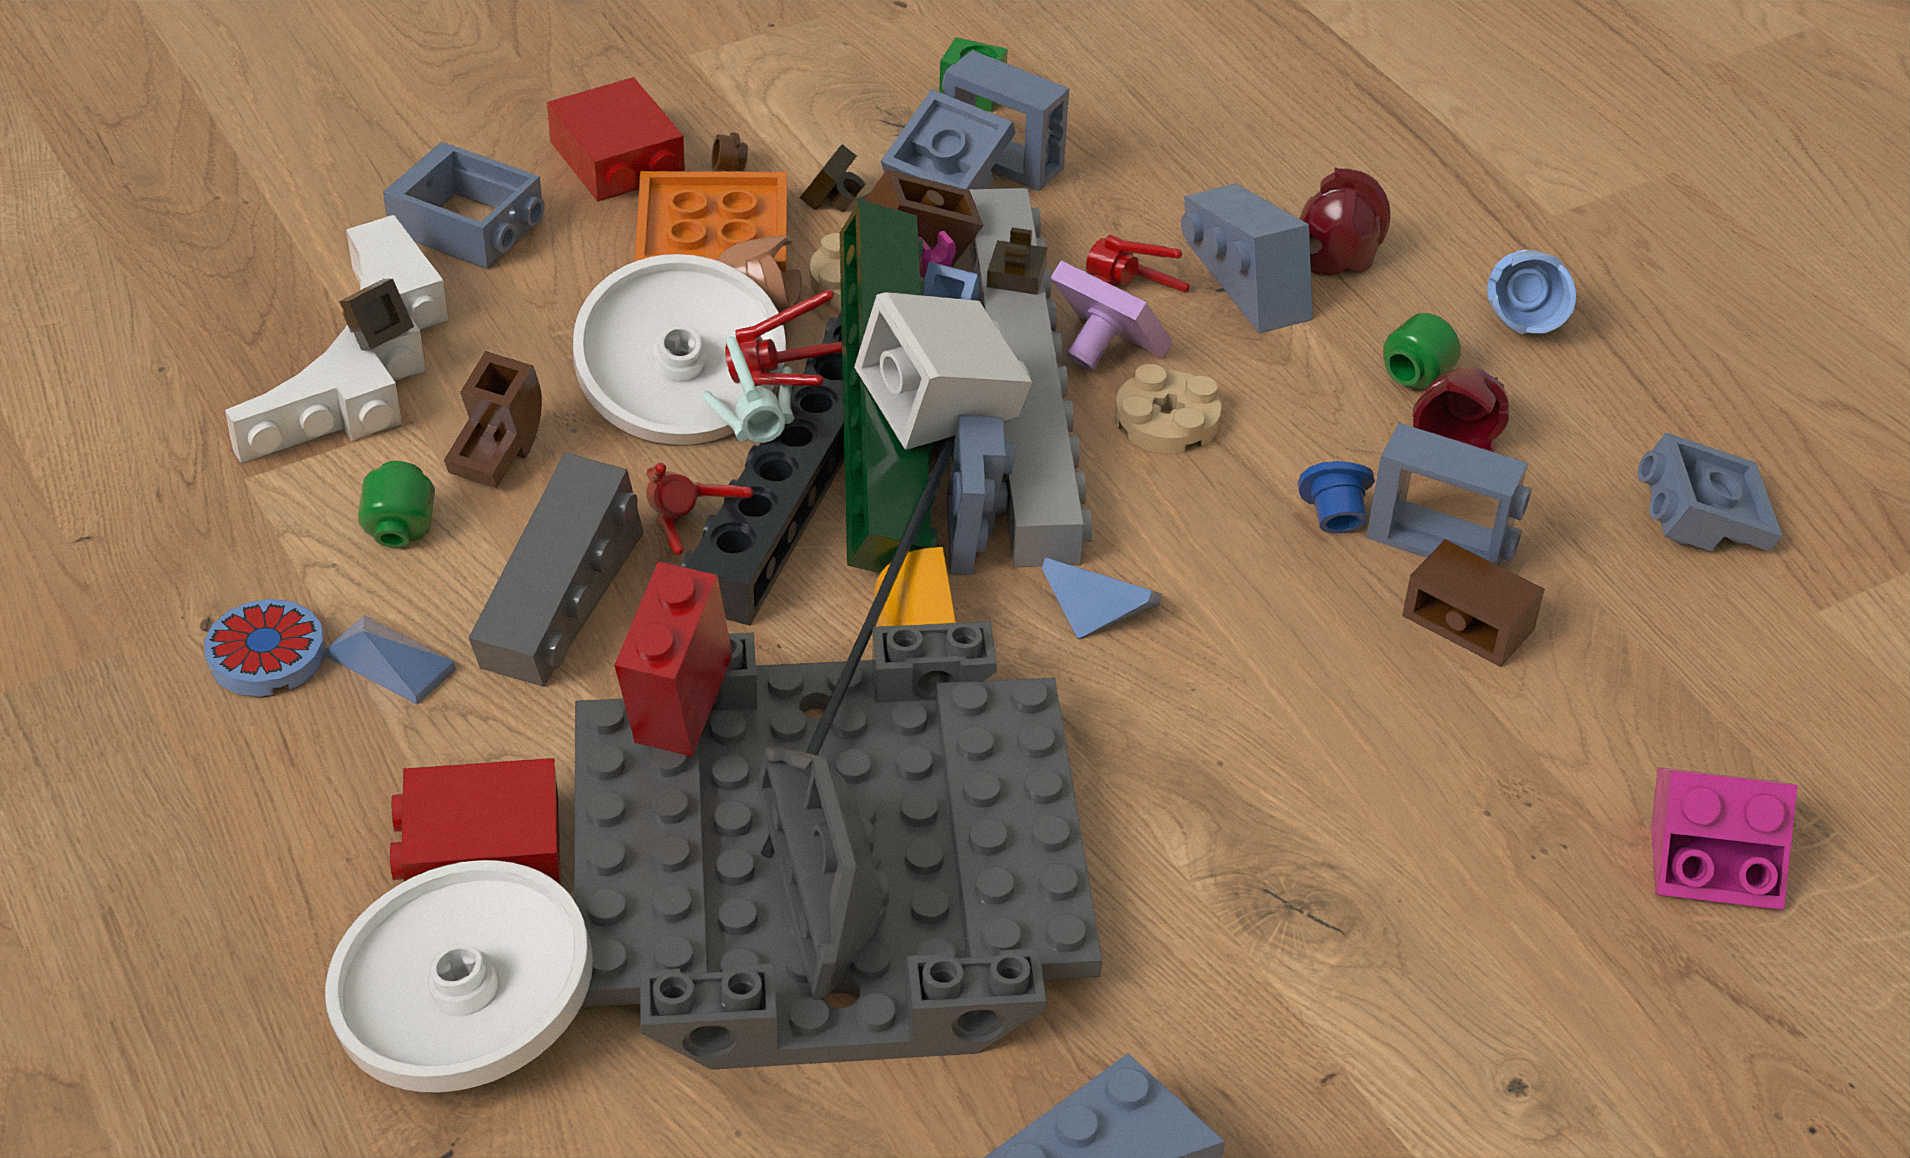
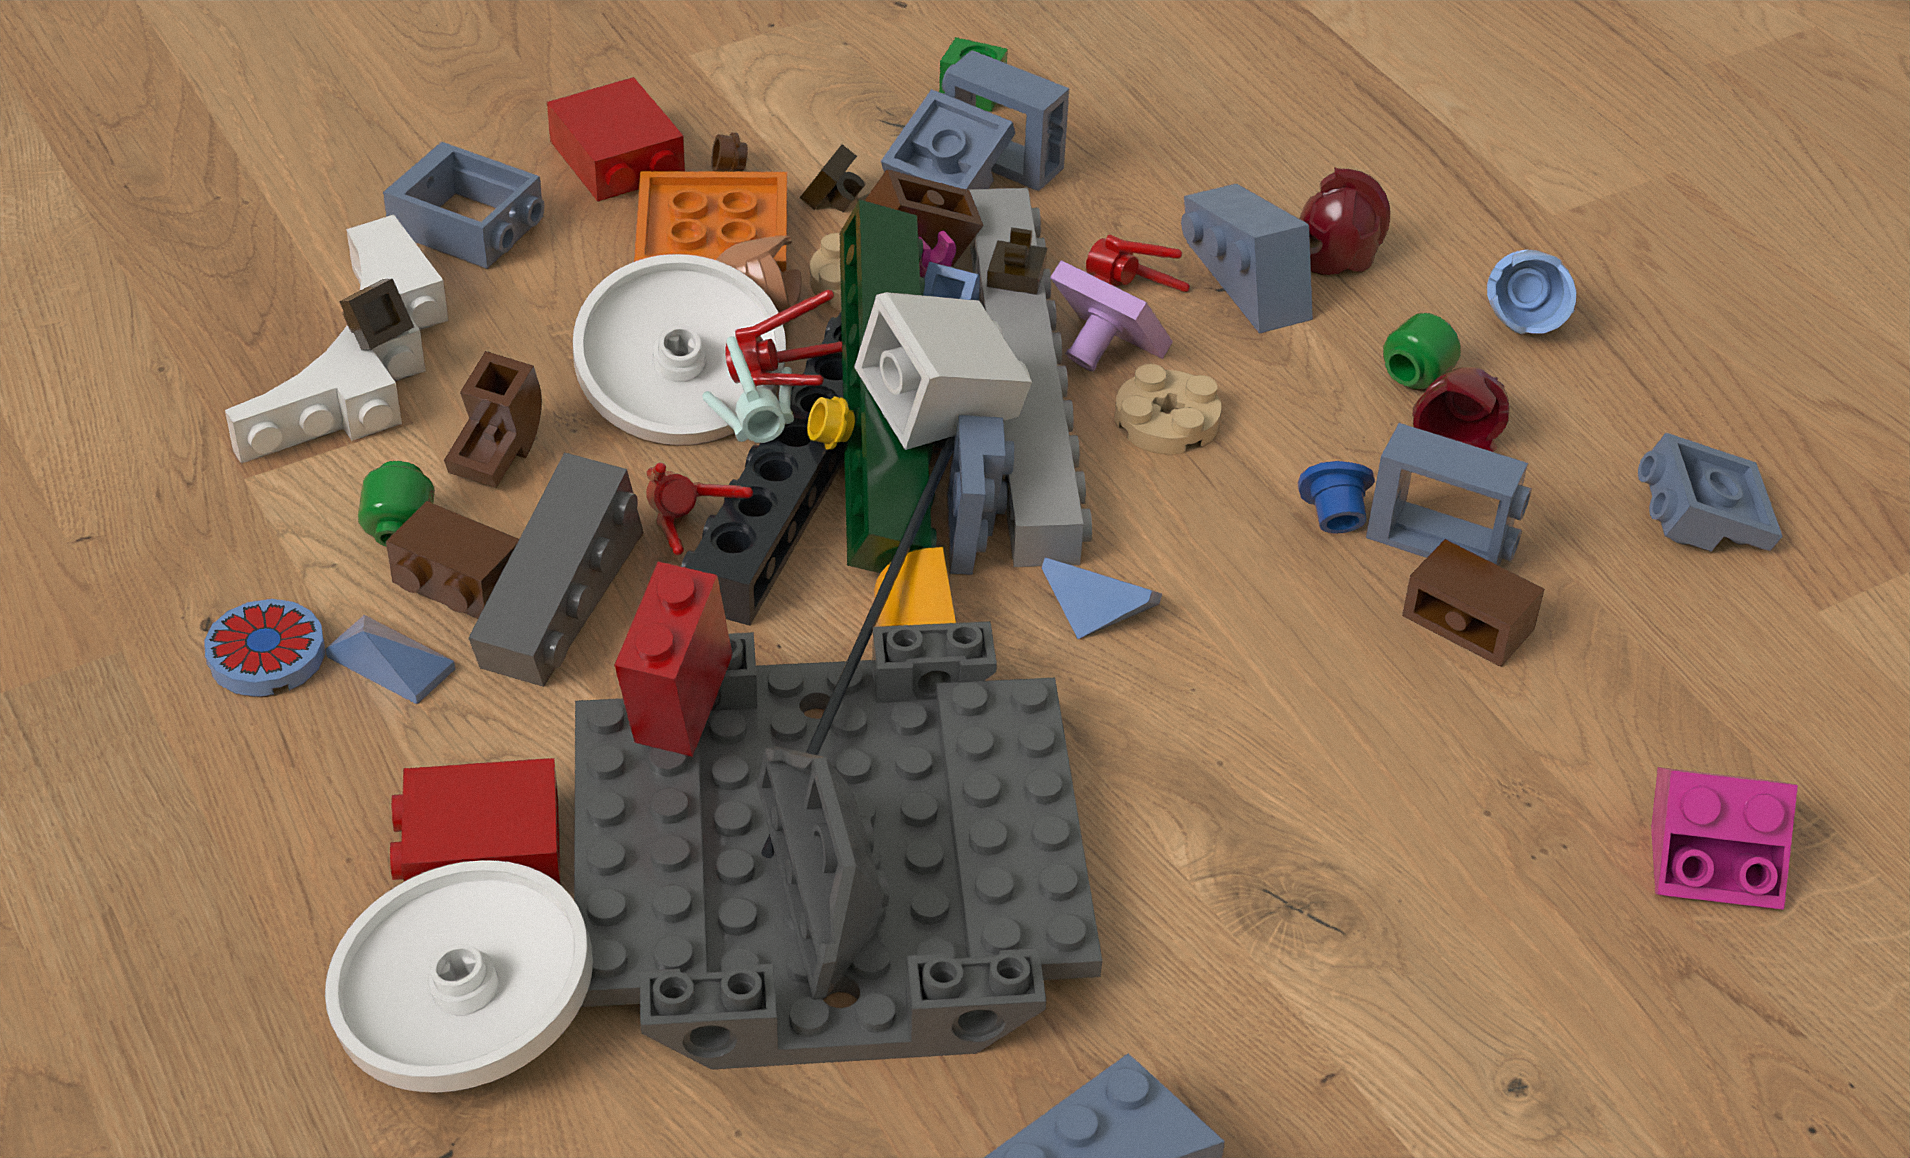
none -> reddish brown brick [386,501,519,619]
none -> yellow plate [807,396,855,450]

